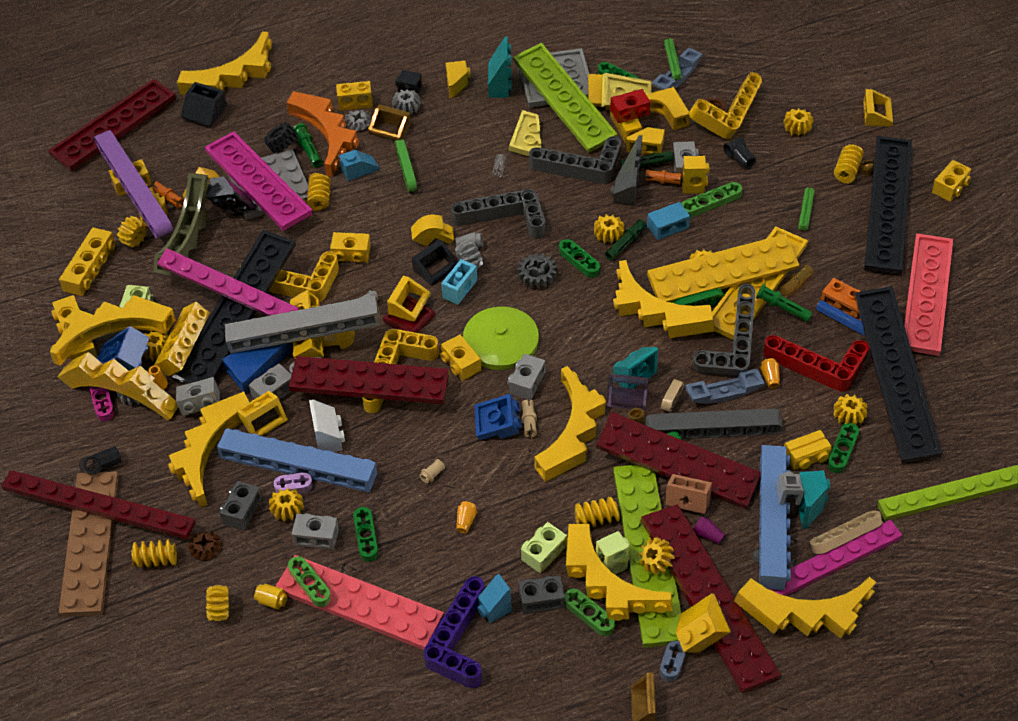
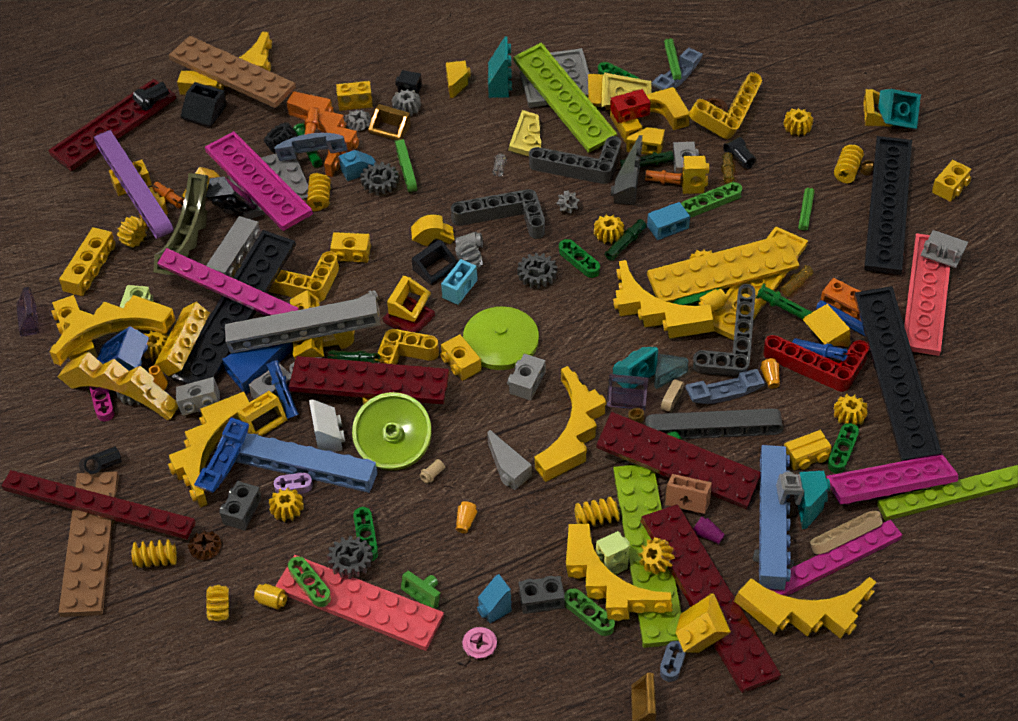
light grey brick [291,514,339,550] -> none
dark purple beam [424,576,484,688] -> none
blue plate [474,394,522,440] -> none
tan pin [521,400,537,437] -> none
yellowish green brick [521,522,567,574] -> none
none -> tile [16,287,40,337]
none -> black piece [132,82,169,110]
none -> medium nougat plate [169,36,296,108]
none -> blue slope [194,417,249,493]
none -> light grey brick [206,216,261,278]
none -> blue pin [266,360,299,419]
none -> sand blue slope [275,133,347,161]
none -> orange pin [304,106,320,135]
none -> dark grey gear [327,536,373,579]
none -> dark green pin [328,350,381,364]
none -> lime dish [352,392,432,471]
none -> dark grey gear [361,162,399,195]
none -> bright green tile [401,571,440,609]
none -> bright pink gear [462,627,497,660]
none -> light grey slope [487,430,532,490]
none -> light grey gear [556,191,580,213]
none -> clear light blue slope [654,354,689,389]
none -> yellow brick [698,288,728,312]
none -> clear yellow pin [721,153,735,184]
none -> blue pin [792,338,848,361]
none -> yellow slope [803,304,850,347]
none -> dark pink plate [827,454,958,504]
none -> teal slope [878,89,921,129]
none -> light grey hinge [920,230,968,268]

